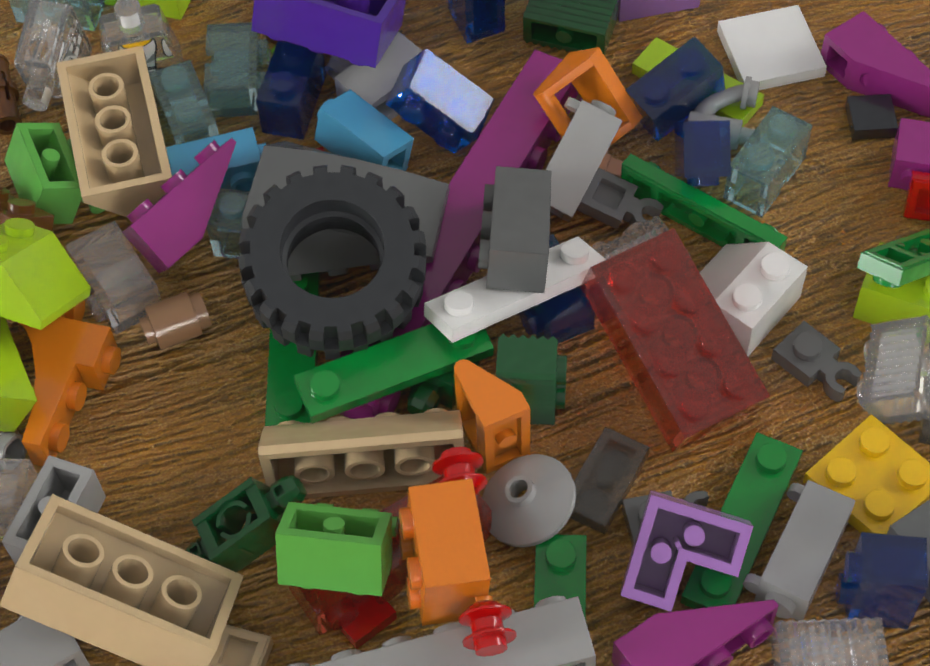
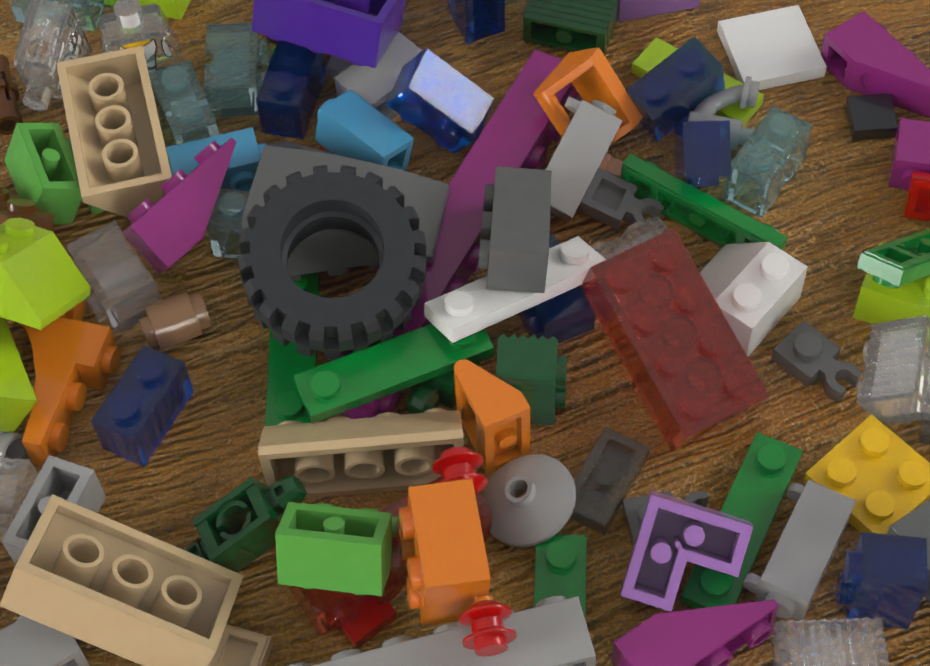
none -> clear blue brick [91,345,194,467]

